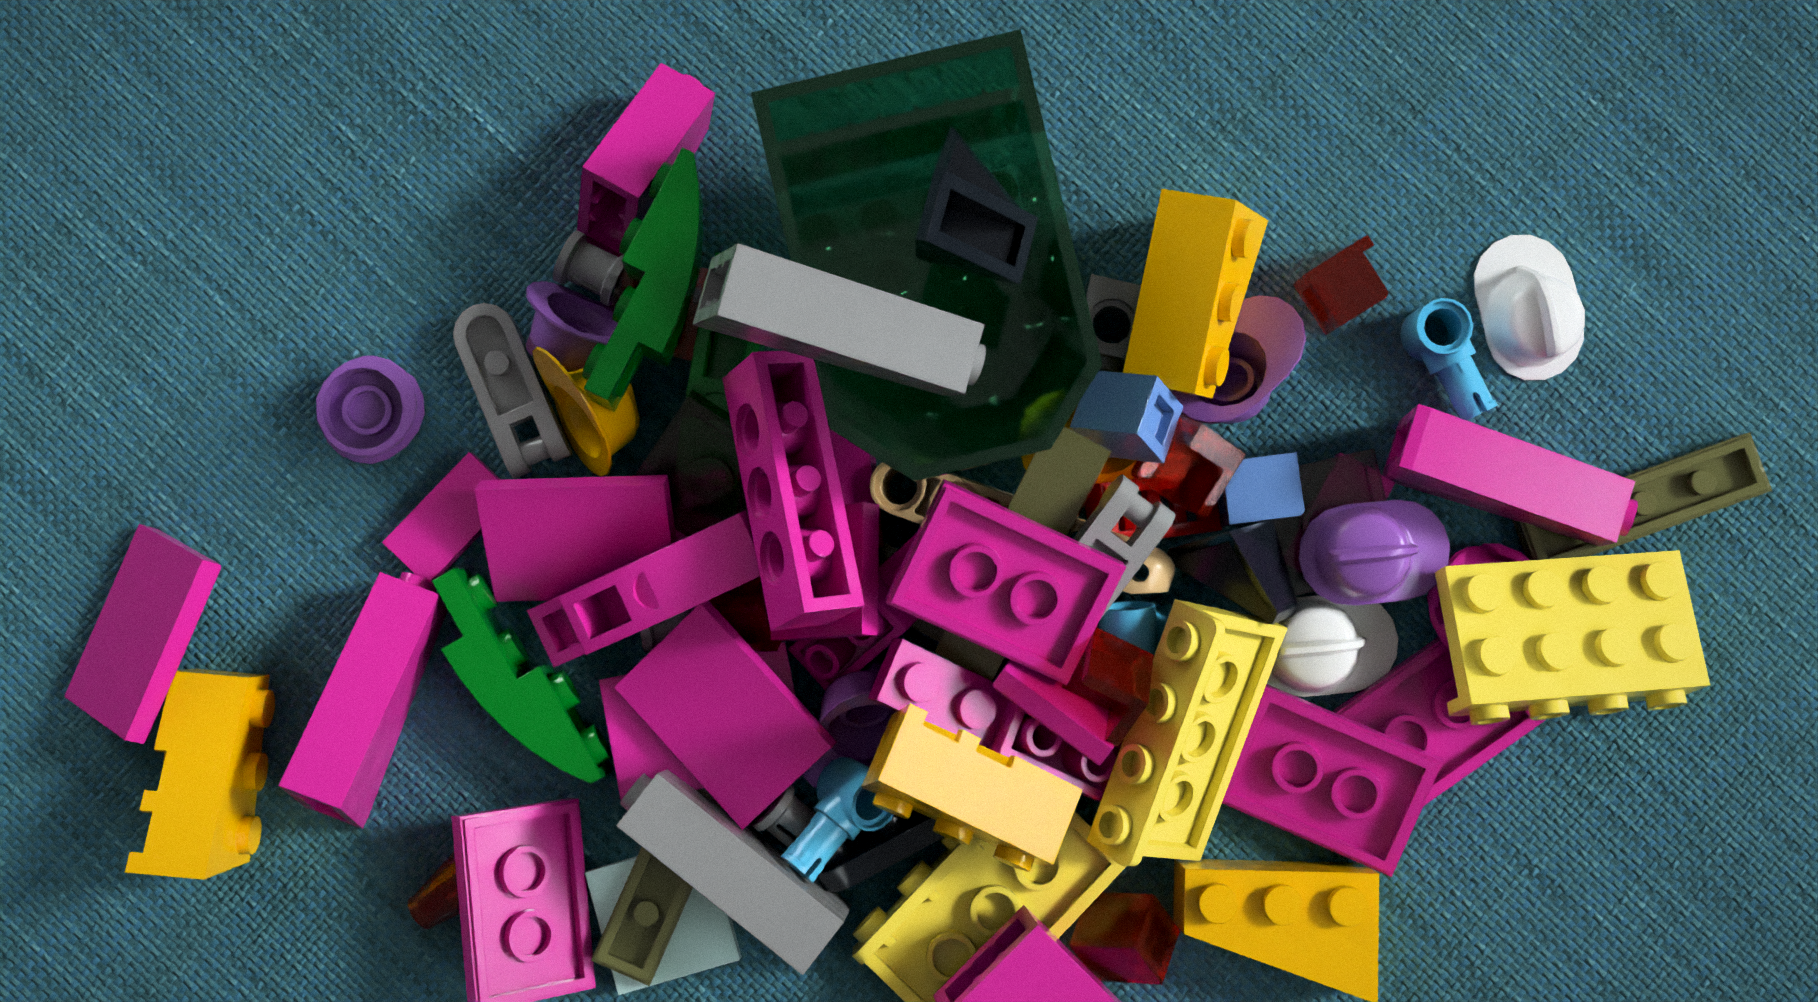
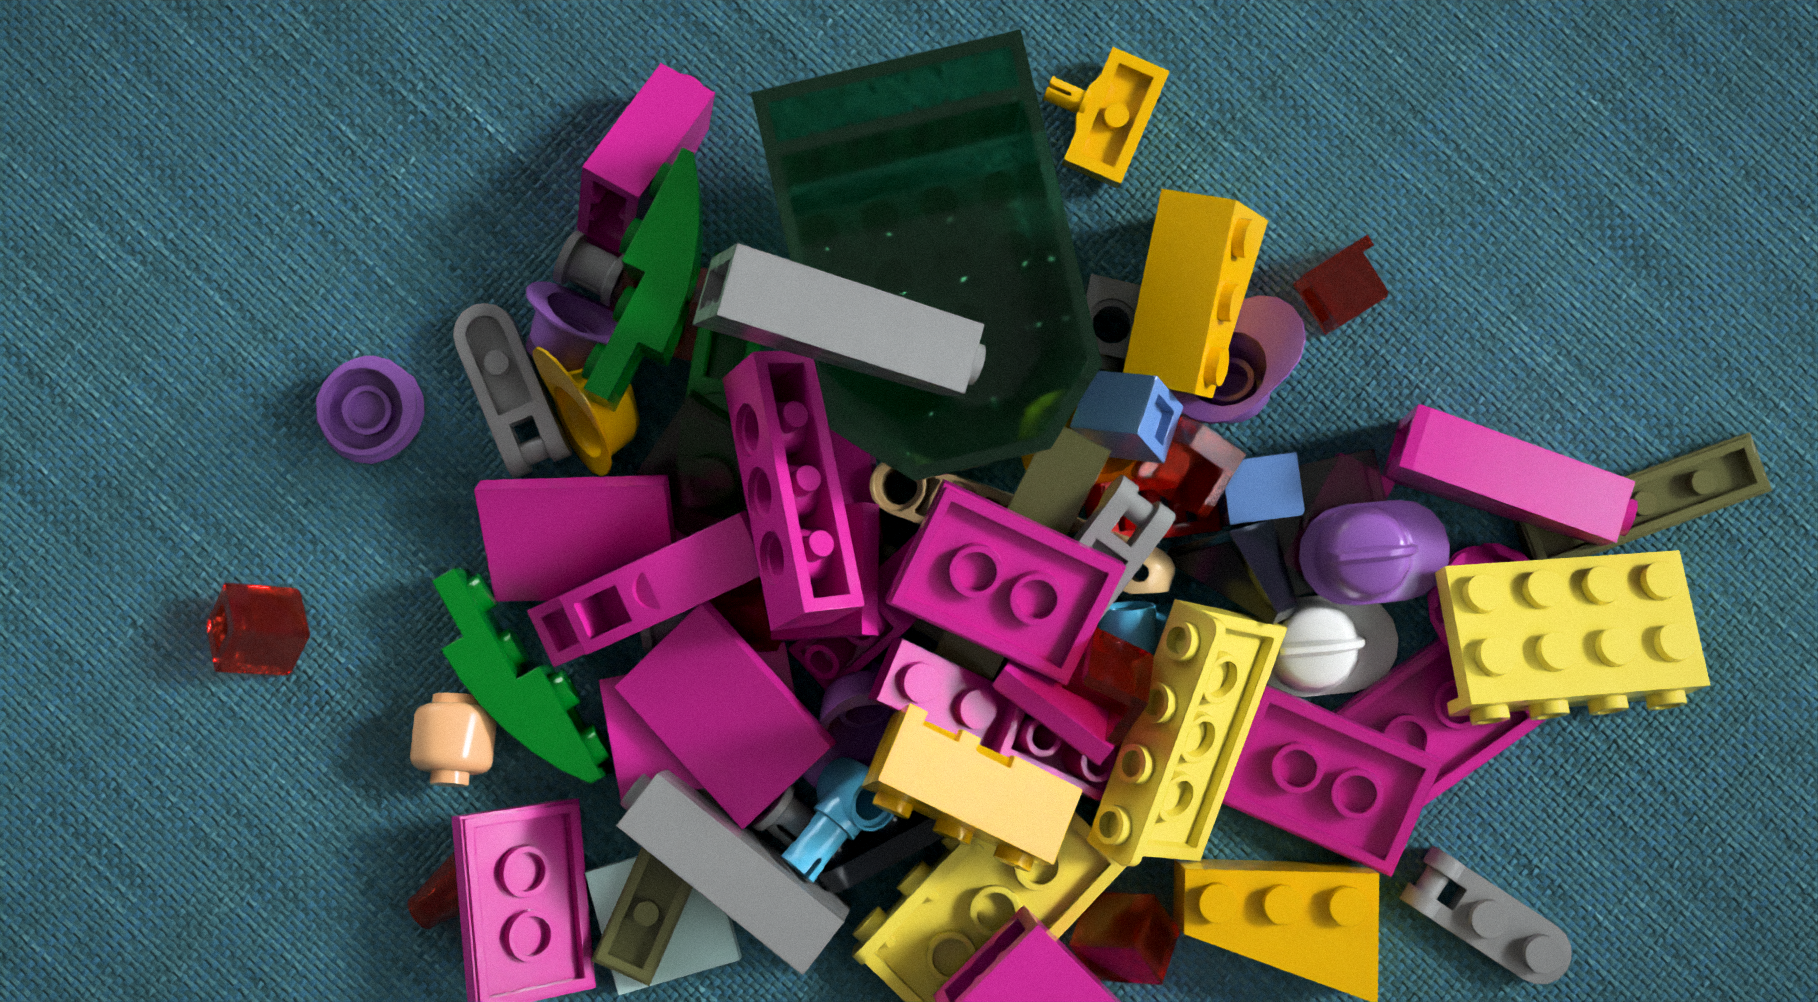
dark pink tile [64,523,221,744] -> none
yellow wedge [125,669,275,880] -> none
dark pink slope [278,572,447,829] -> none
dark pink tile [382,452,500,583] -> none
black slope [915,126,1038,285] -> none
medium azure pin [1400,298,1498,420] -> none
white piece [1474,235,1585,380] -> none
none -> clear red panel [206,583,310,676]
none -> light nougat head [410,693,497,787]
none -> yellow plate [1042,47,1170,189]
none -> light grey plate [1399,845,1572,984]

